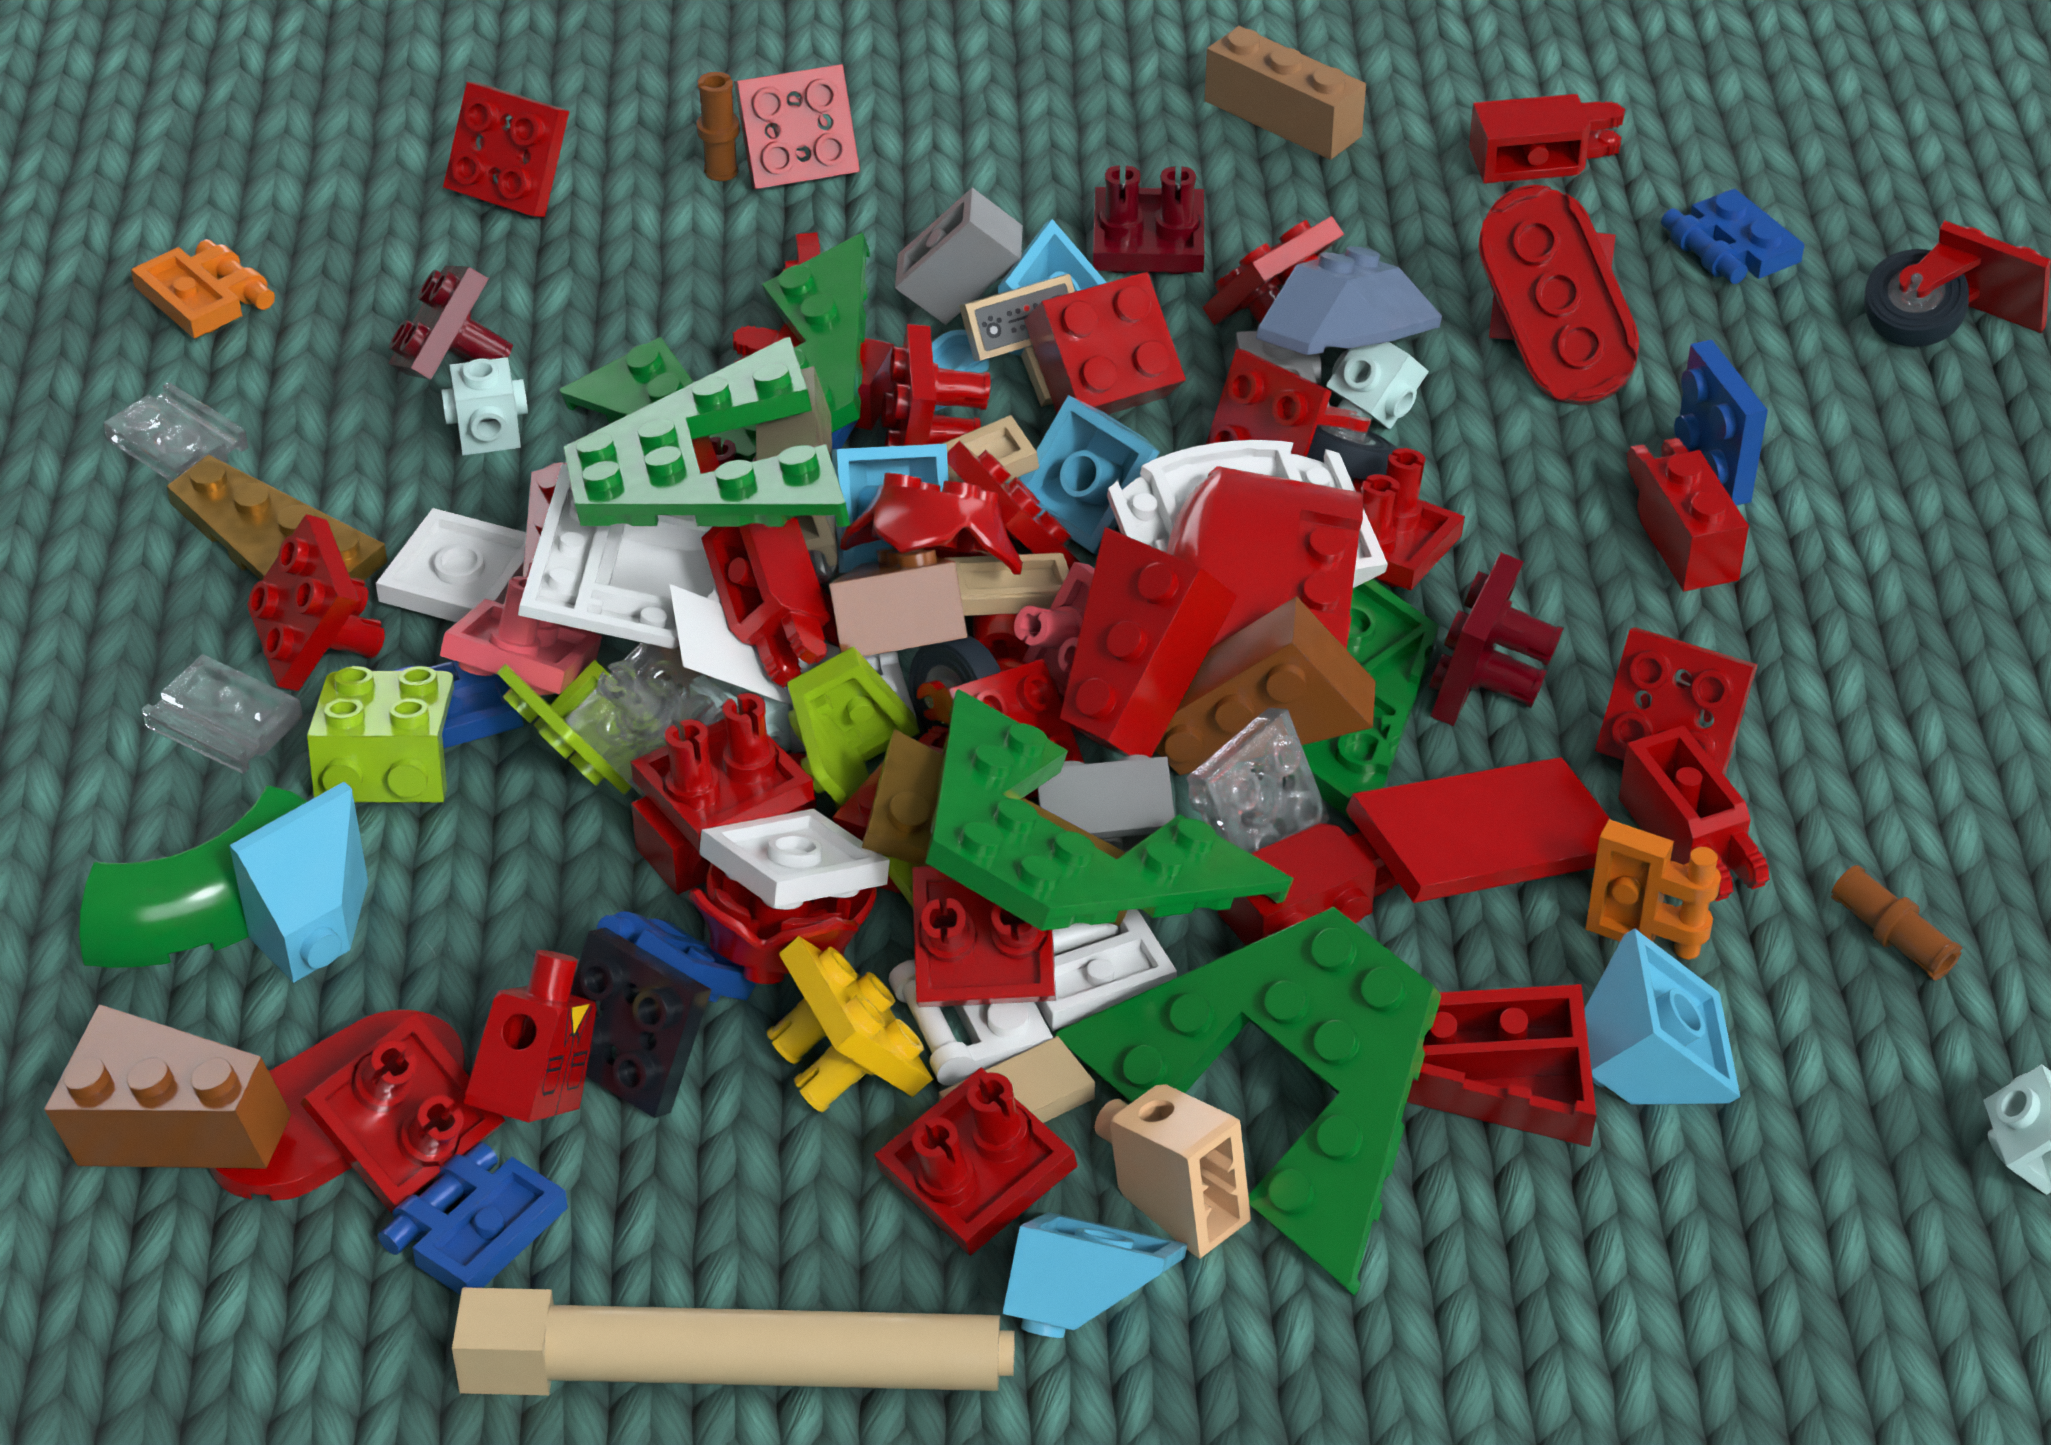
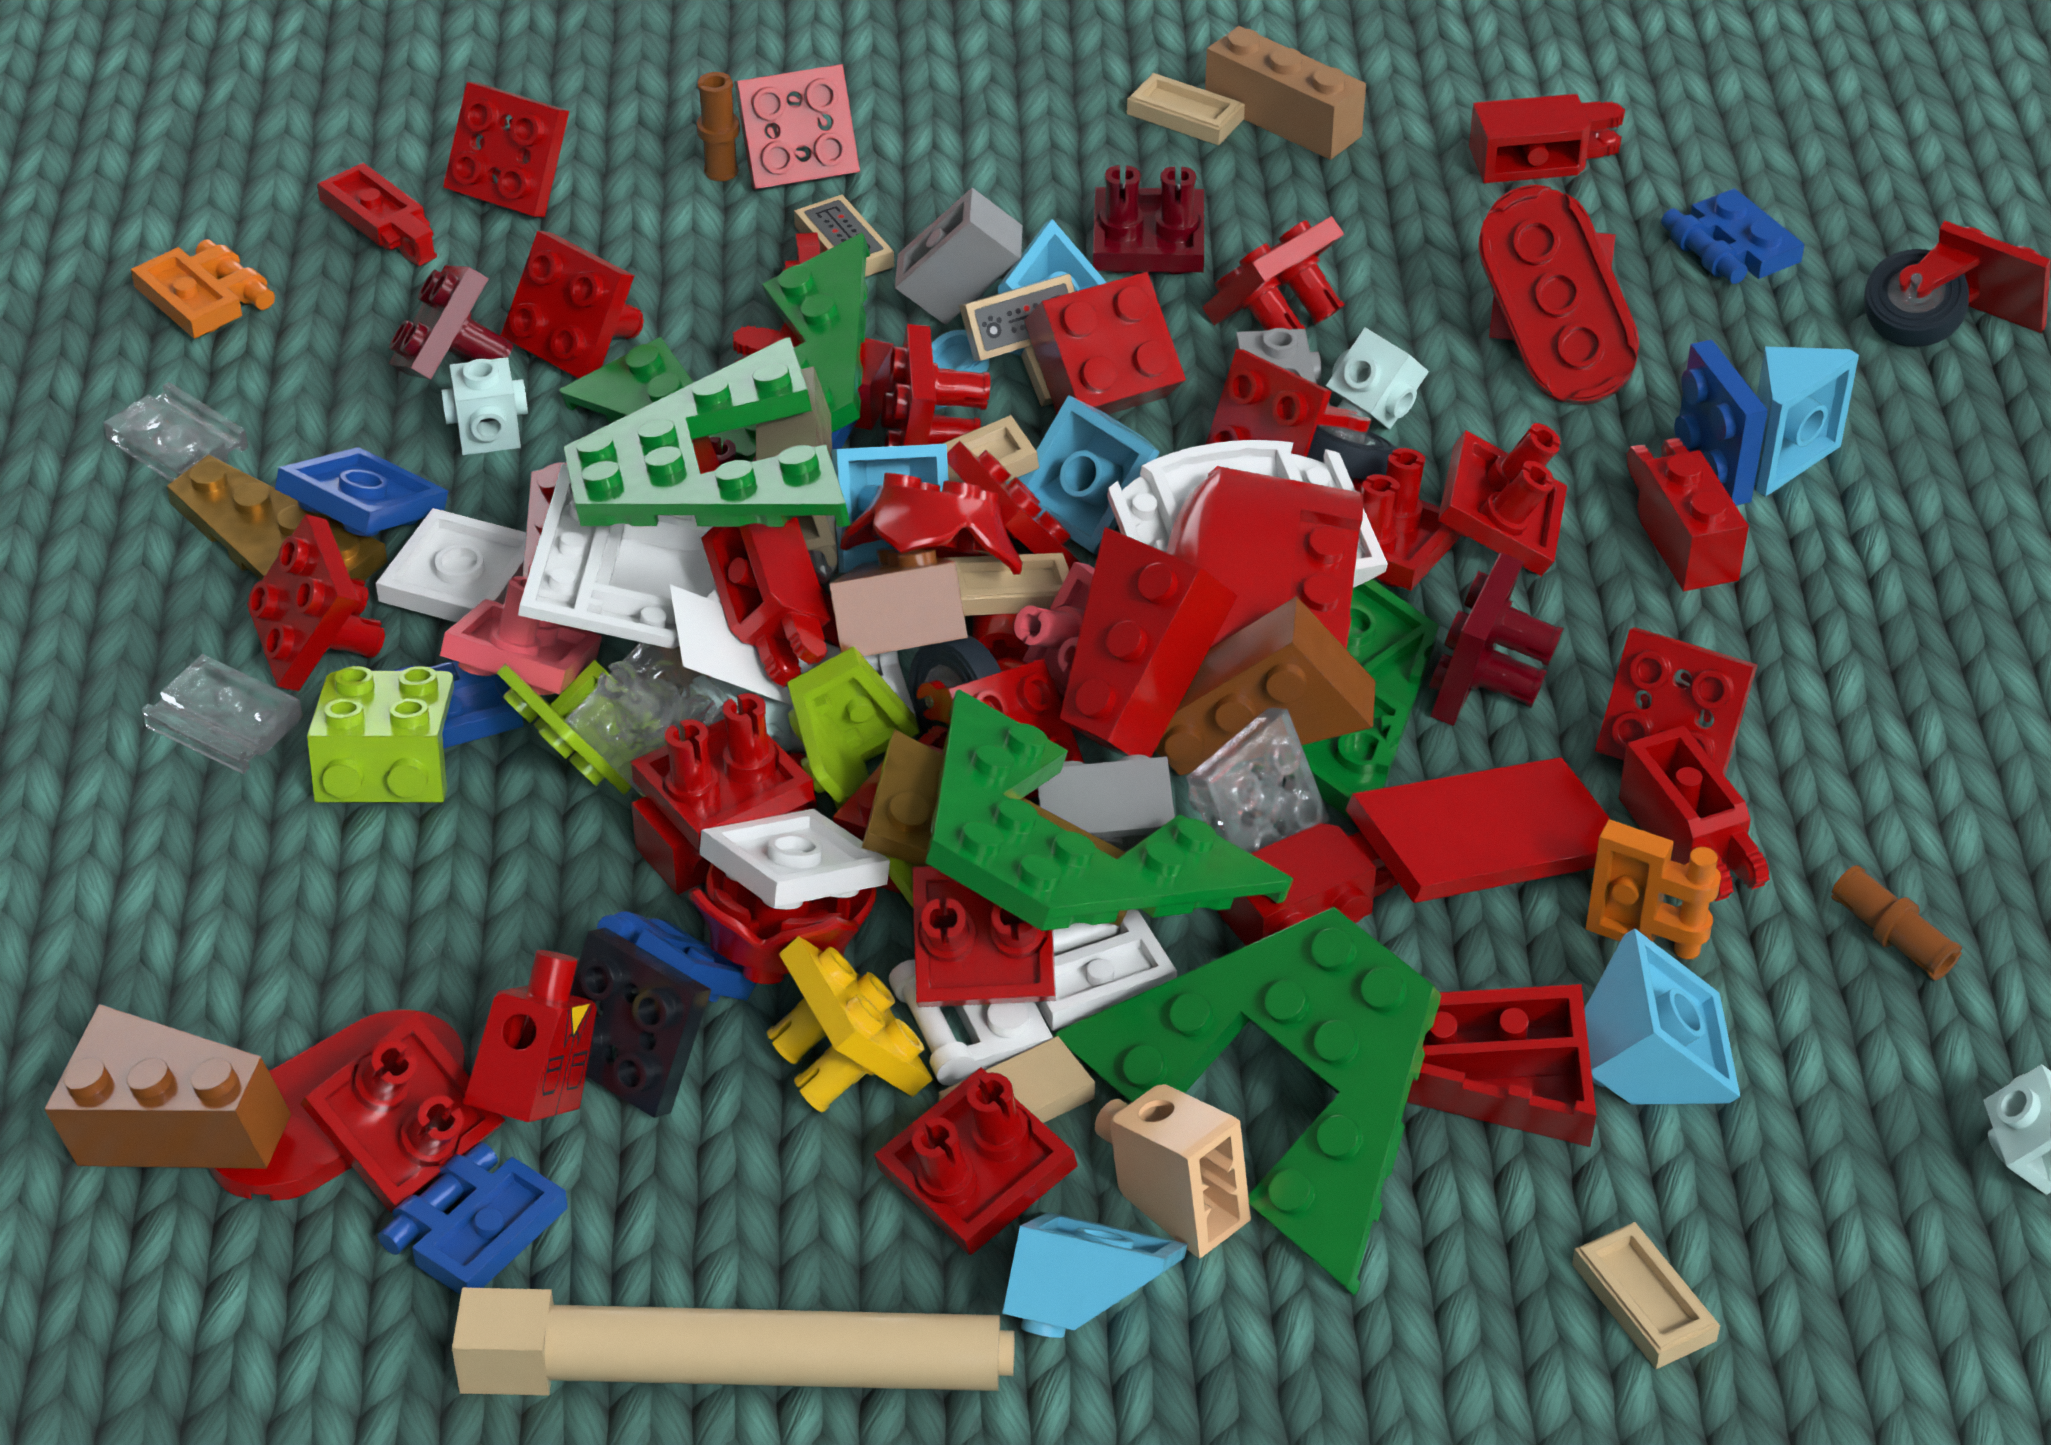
green brick [79,785,308,968] -> none
medium azure slope [229,782,368,983] -> none
sand blue wedge [1256,246,1442,355] -> none
none -> blue plate [275,447,448,536]
none -> red hinge [317,163,437,266]
none -> red plate [500,231,644,378]
none -> tile [794,195,894,277]
none -> tan tile [1127,73,1245,145]
none -> red plate [1438,423,1567,577]
none -> tan tile [1572,1222,1720,1369]
none -> medium azure slope [1755,346,1859,497]

